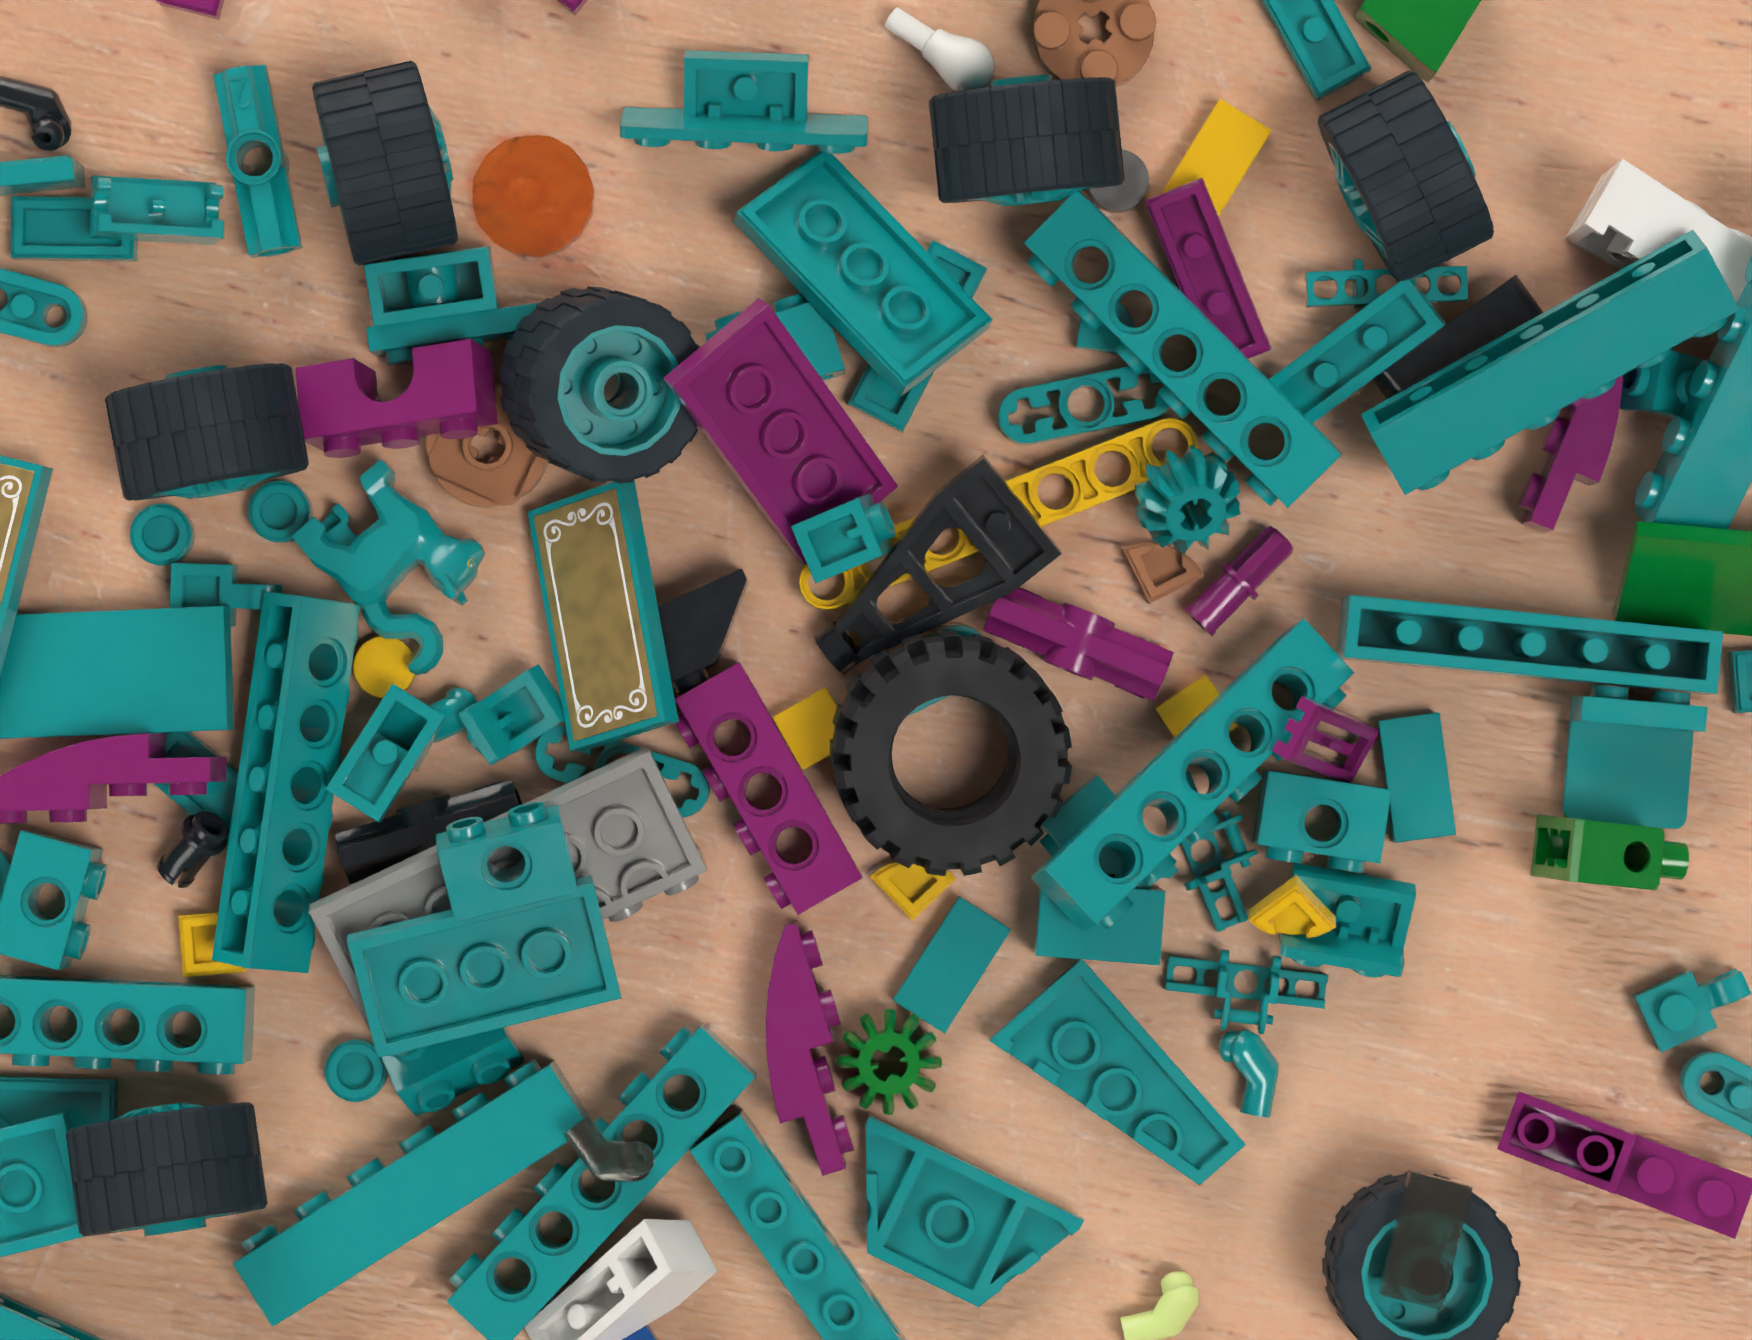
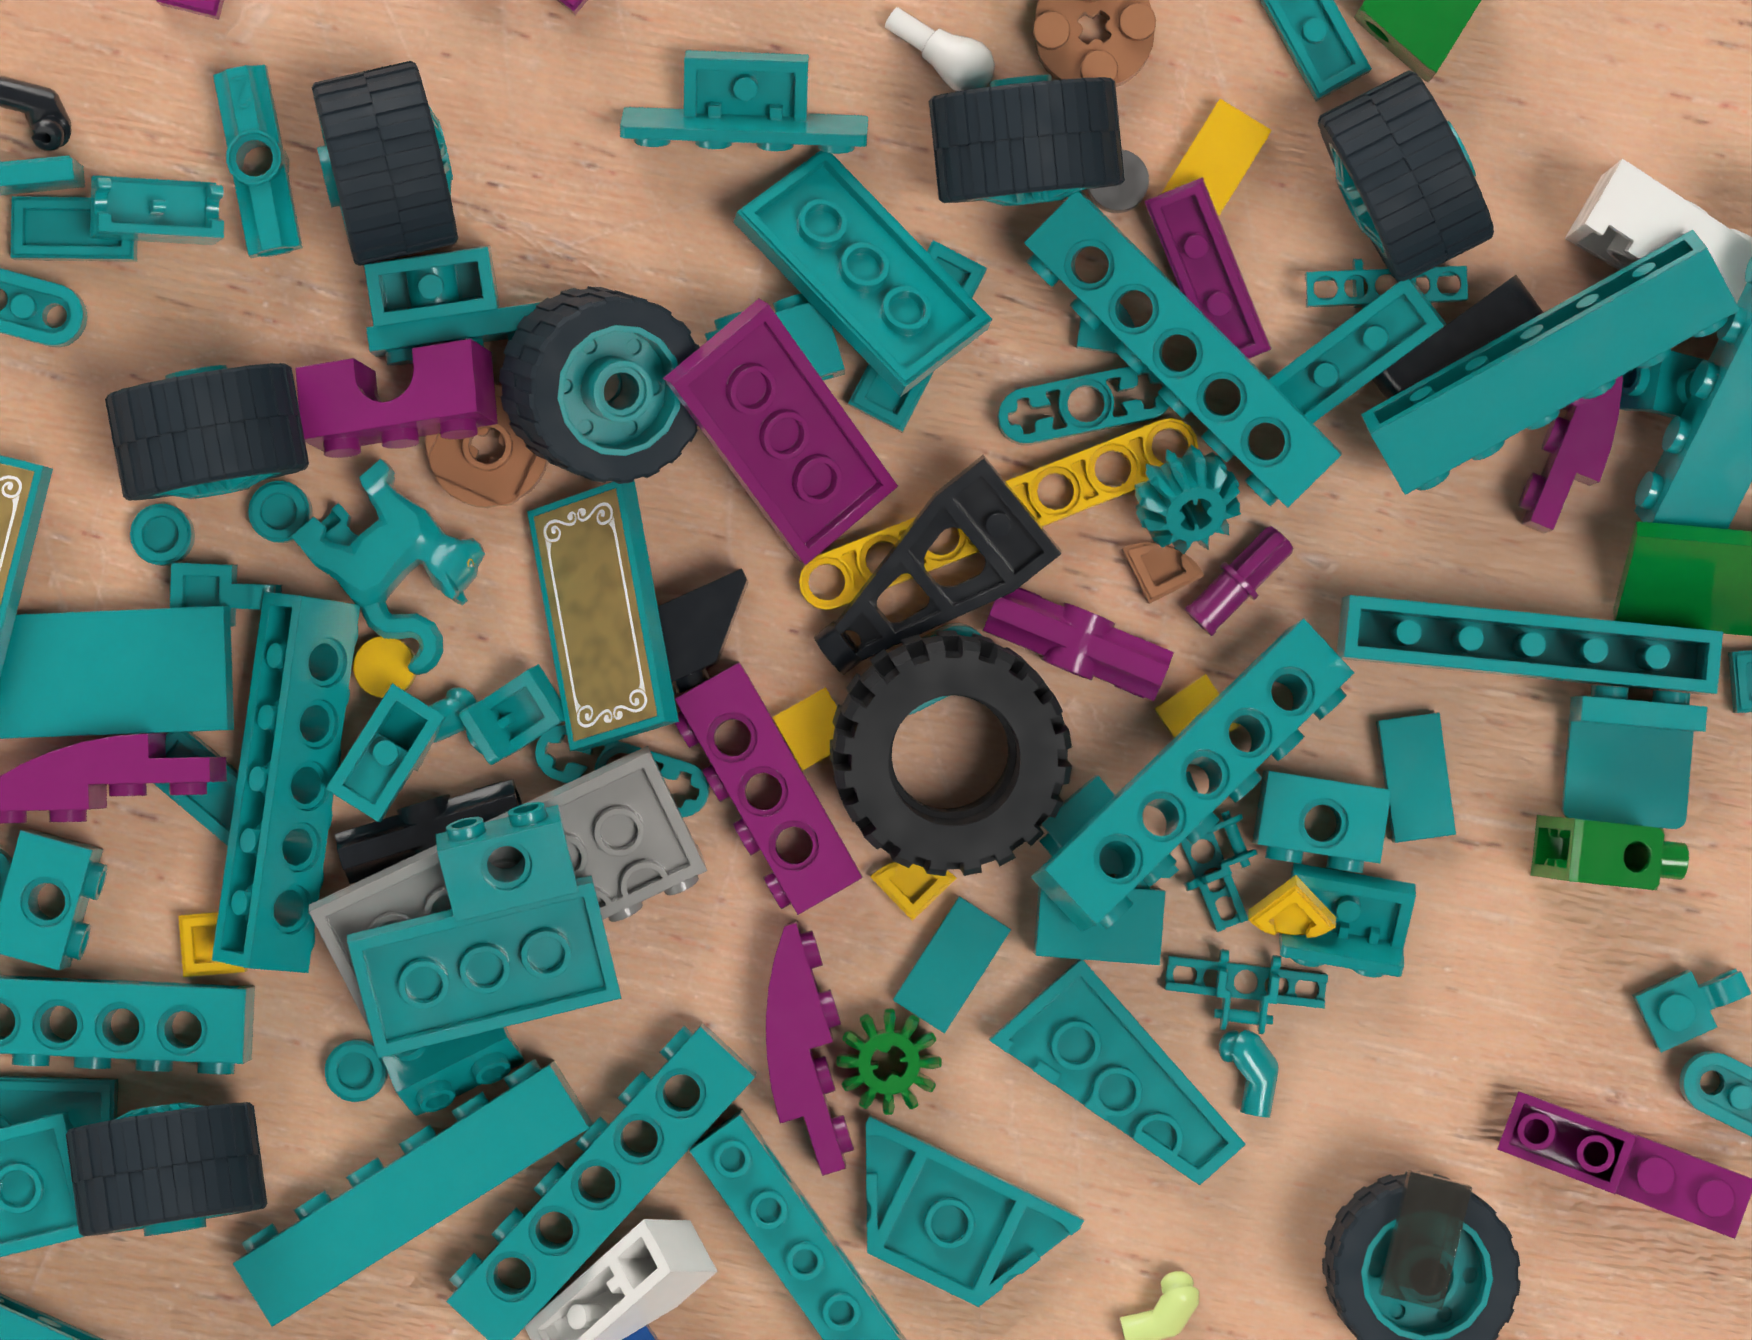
black pin [157,811,228,888] -> none
clear orange tile [472,135,595,258] -> none
clear smoke arm [563,1116,655,1183] -> none
teal bracket [791,493,896,584] -> none
magenta tile [1272,696,1379,783] -> none

